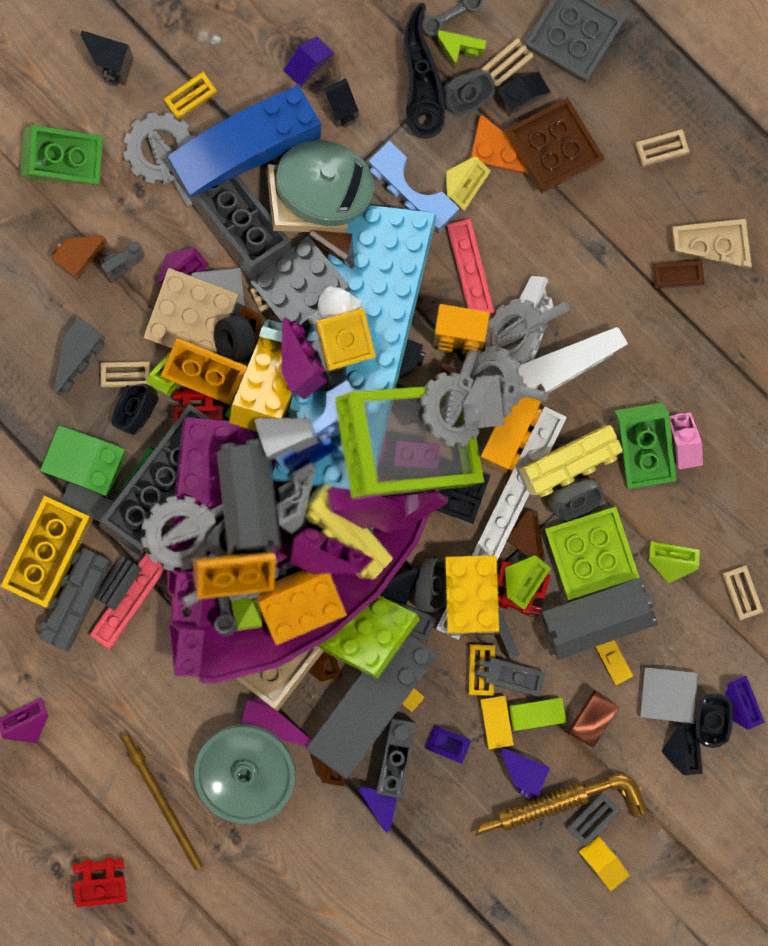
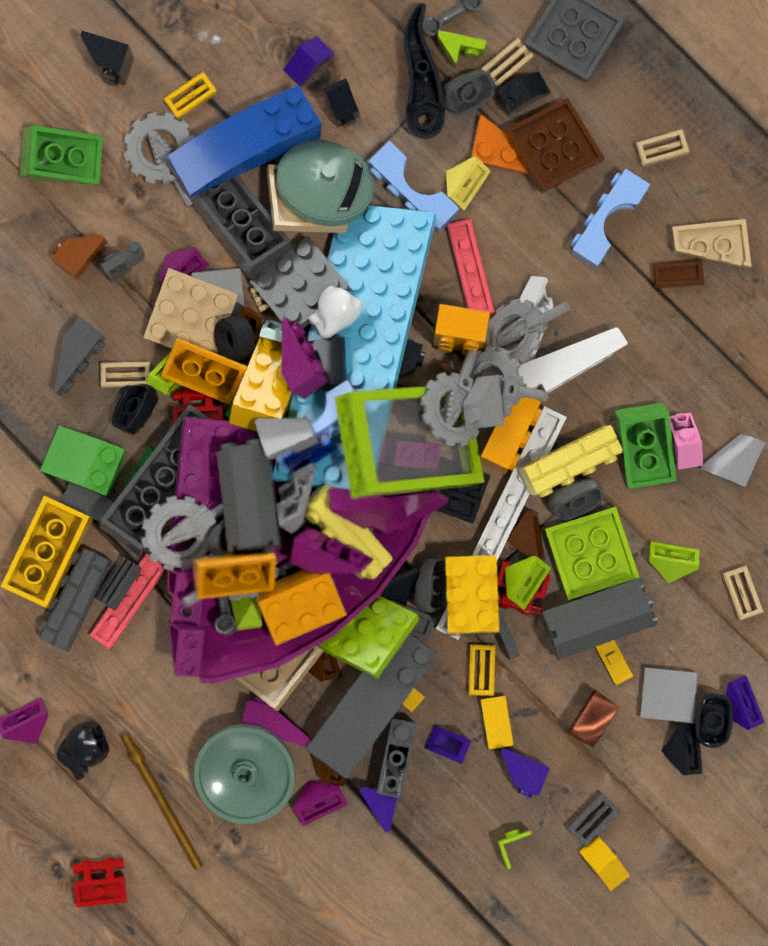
reddish brown slope [309,230,355,269] -> none
yellow tile [315,308,376,371] -> none
dark grey hinge [475,658,545,697] -> none
pearl gold piece [475,774,648,836] -> none
lime slope [509,698,567,731] -> none
none -> black piece [57,721,110,781]
none -> magenta slope [293,780,348,826]
none -> lime bracket [497,829,532,870]
none -> light blue arch [570,169,650,270]
none -> light grey slope [699,434,765,488]

